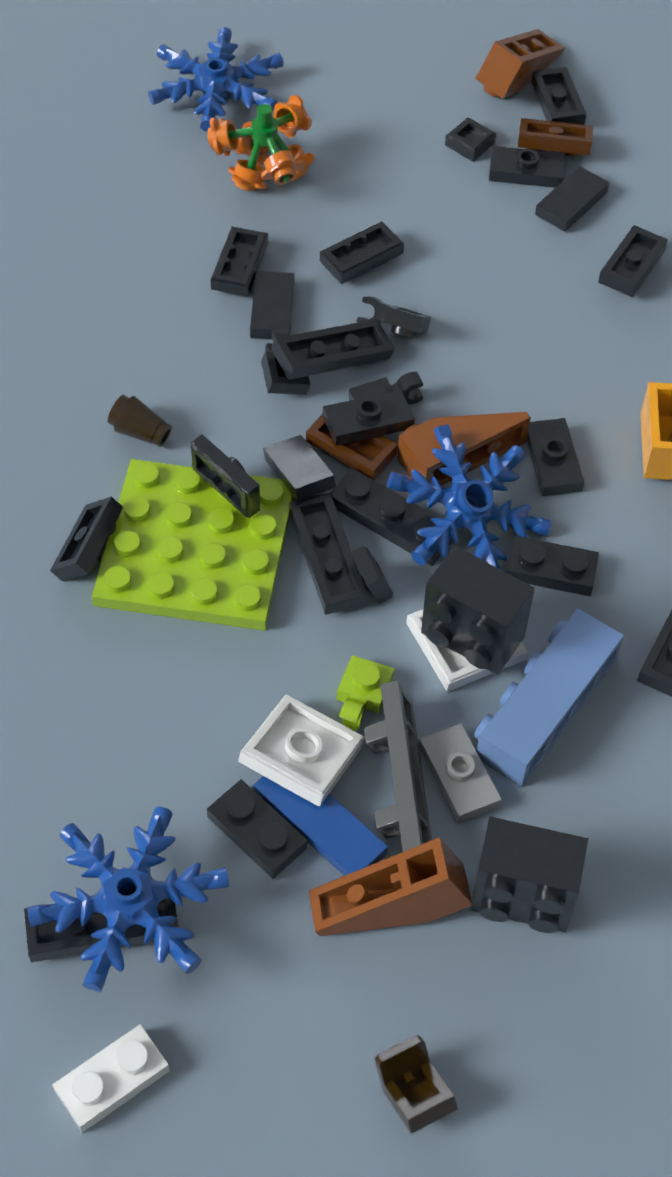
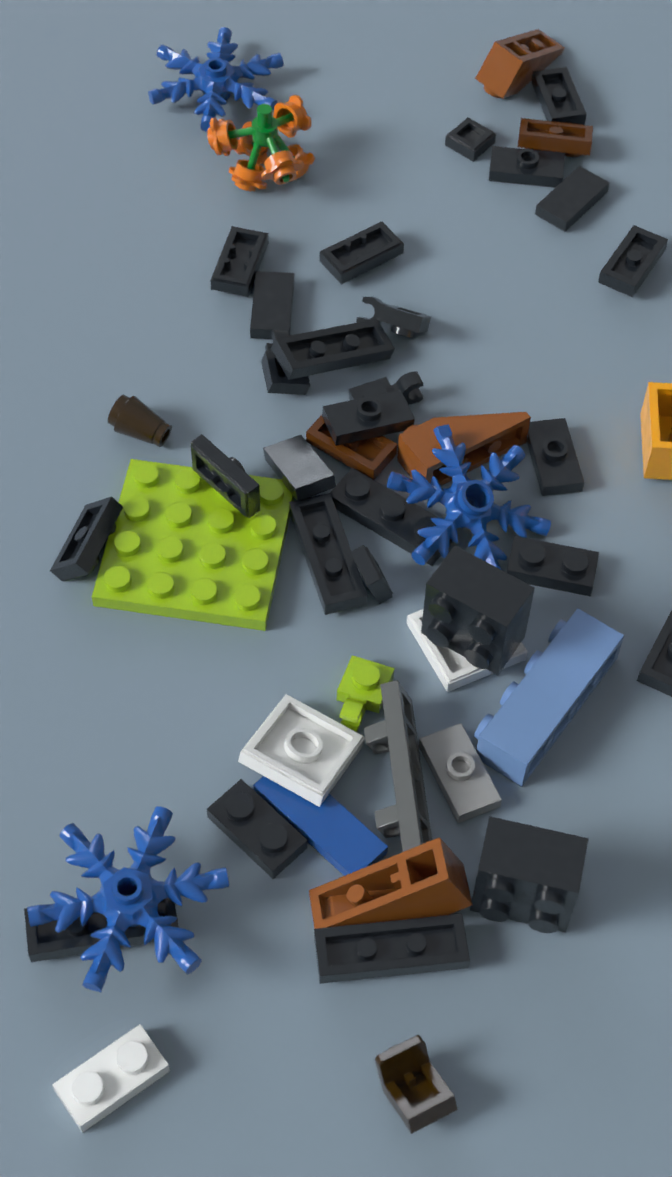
none -> black plate [314,914,470,984]

